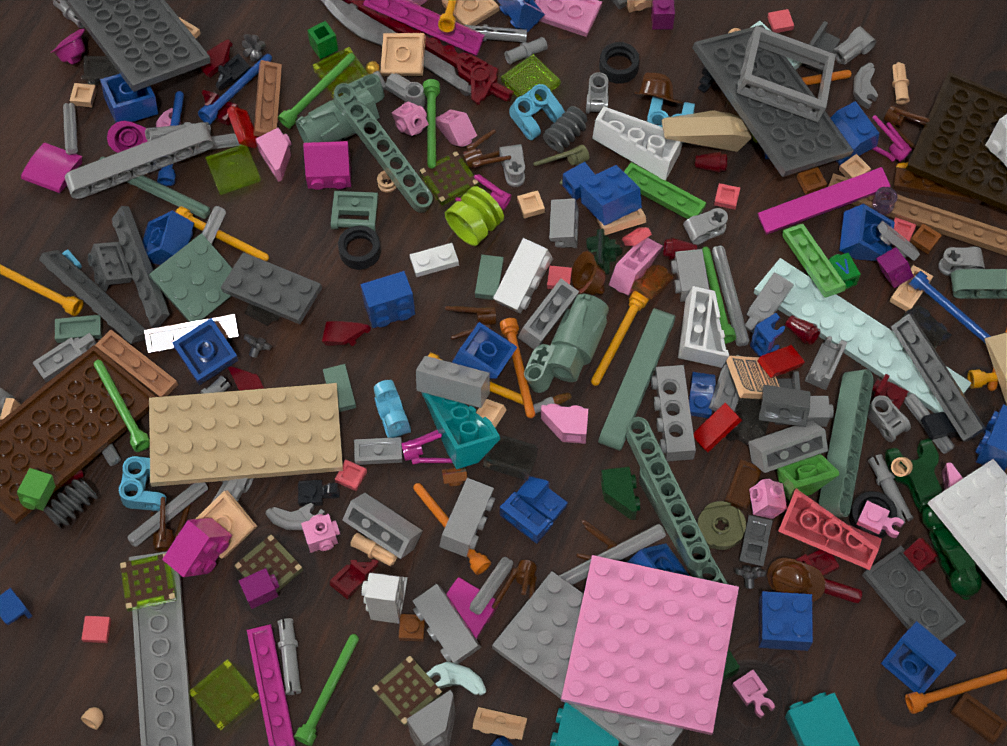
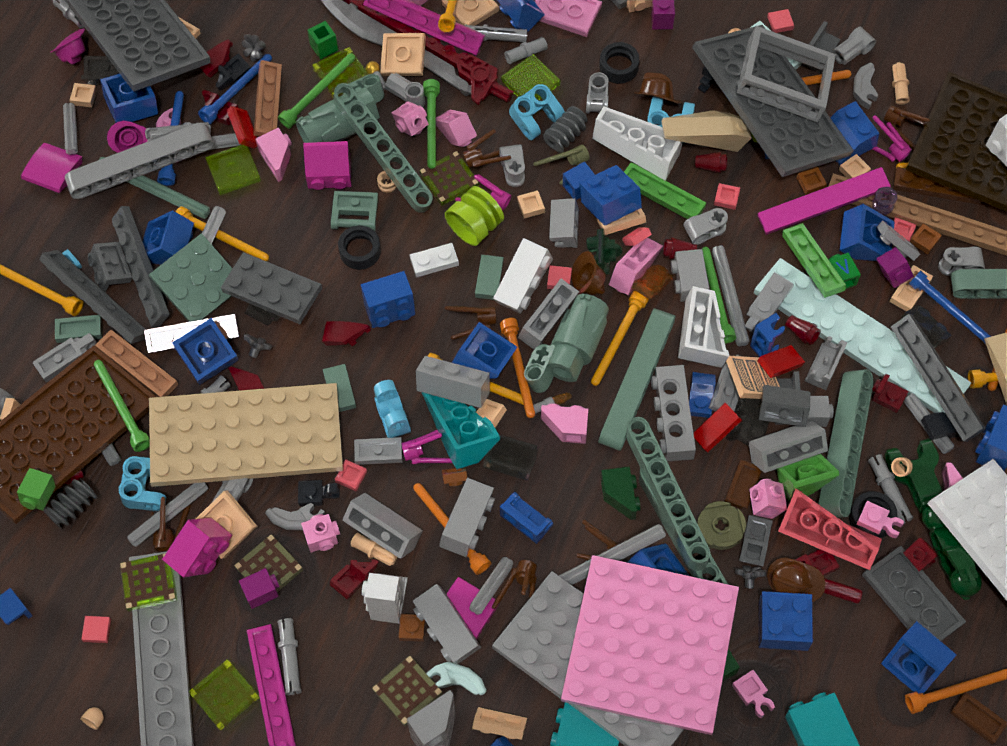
bright green piece [294,634,359,746] -> none
blue slope [516,476,568,522] -> none
light grey piece [868,396,911,442] -> none

